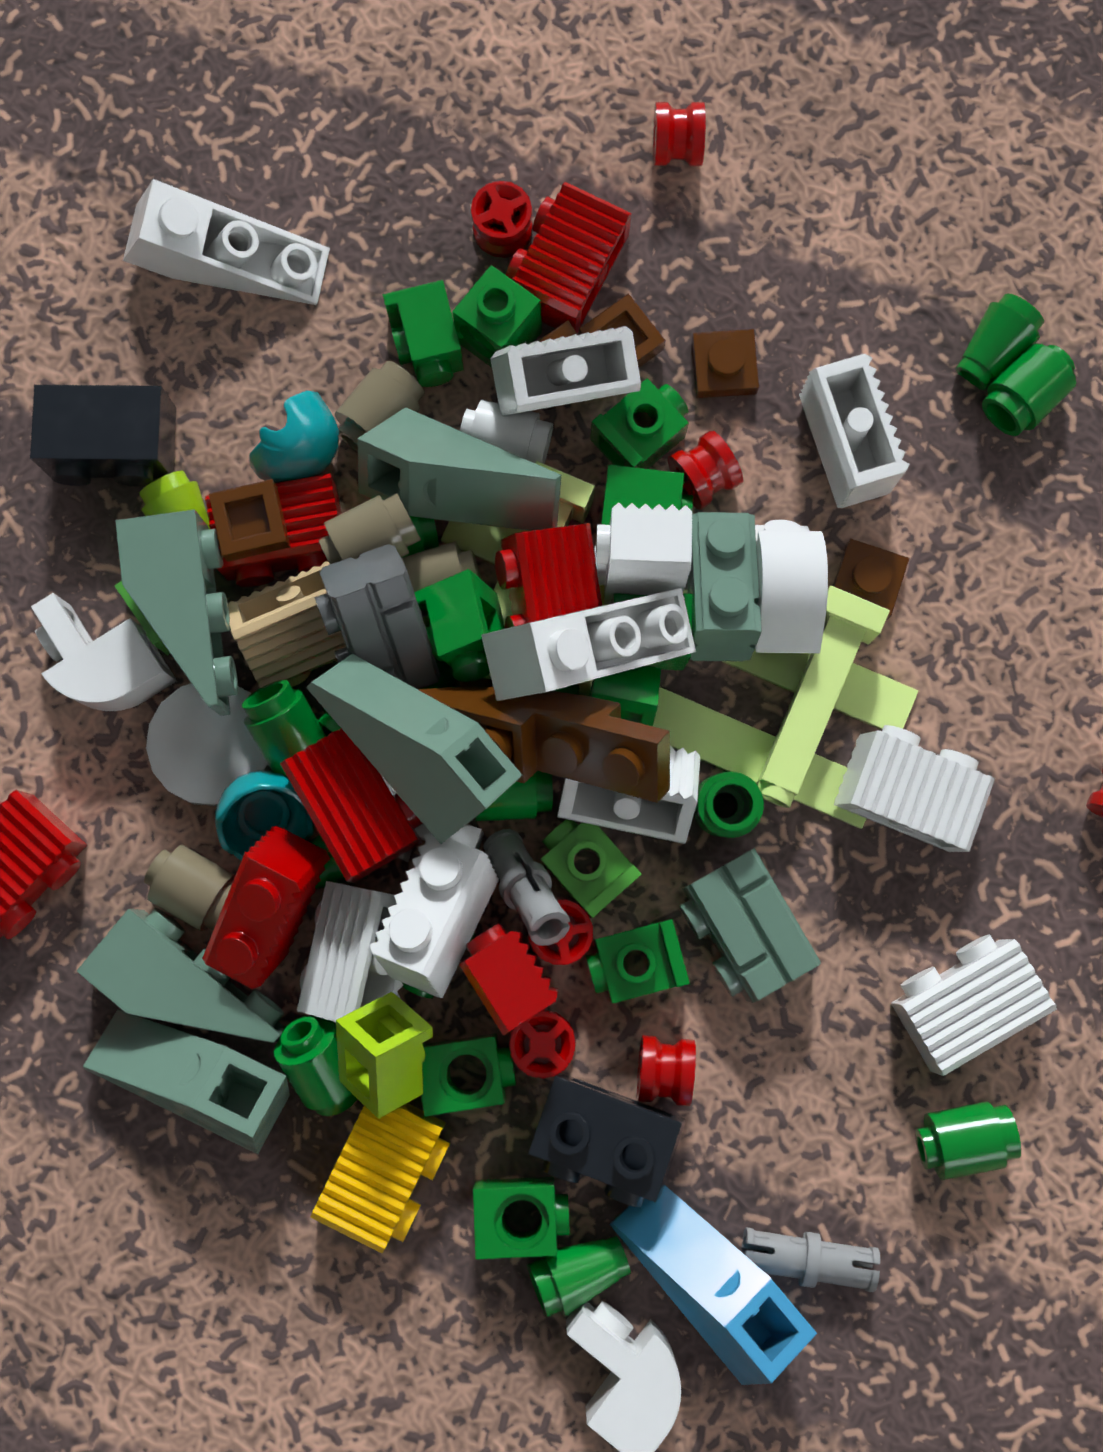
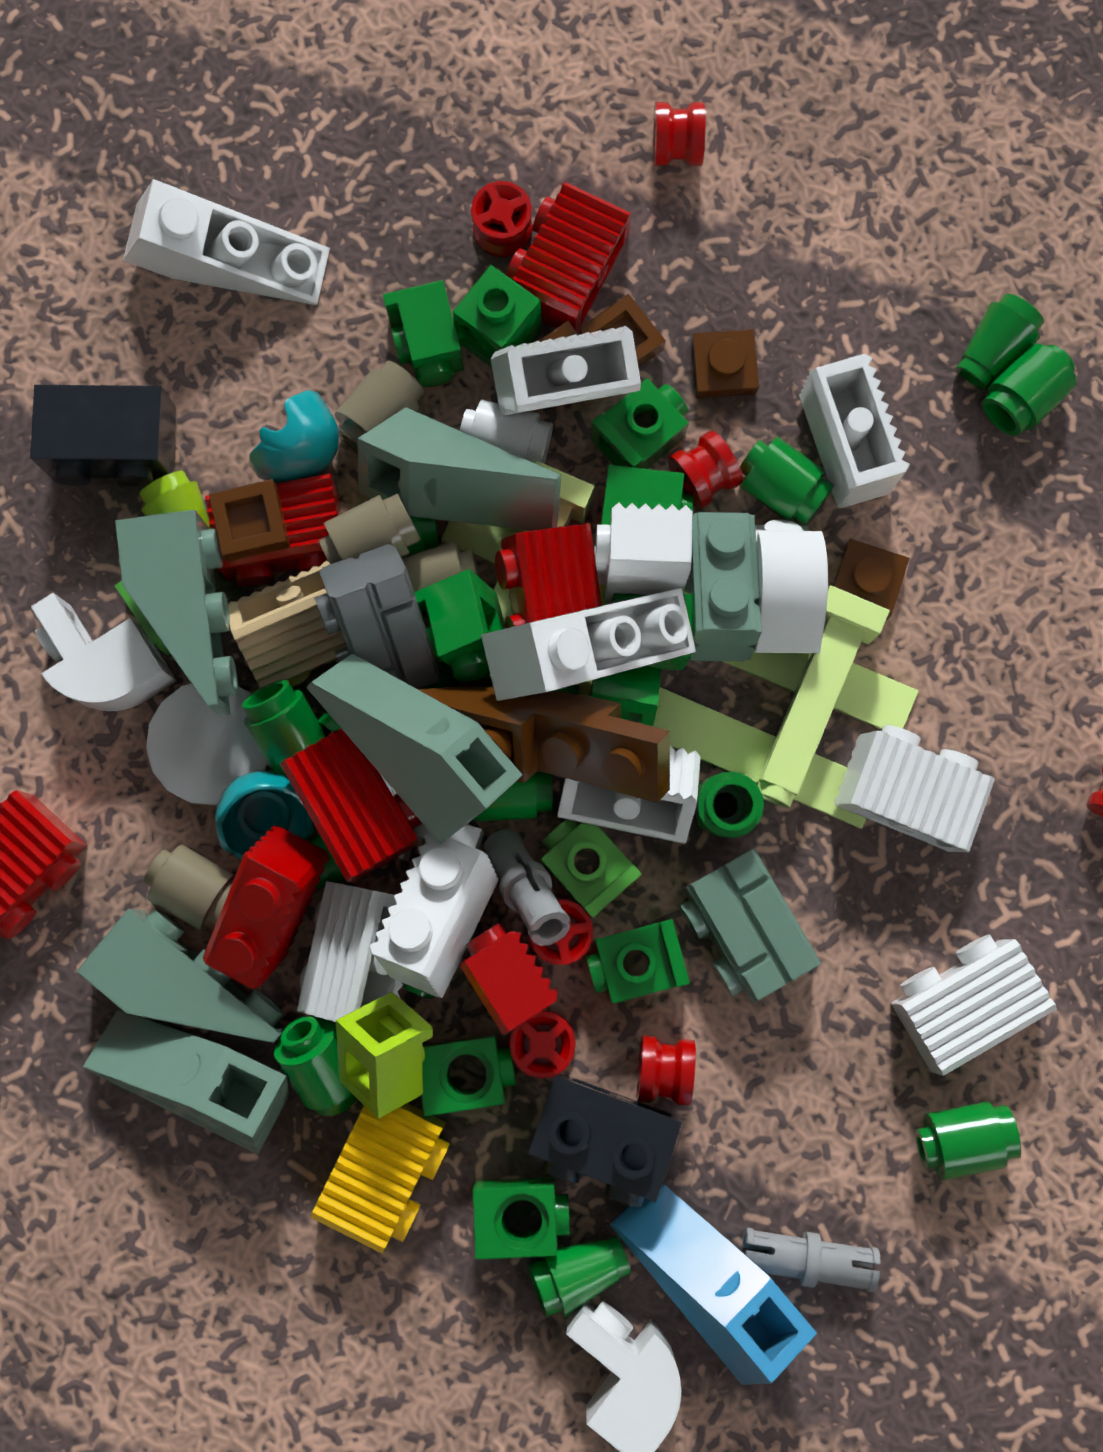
none -> green brick [740,437,835,526]

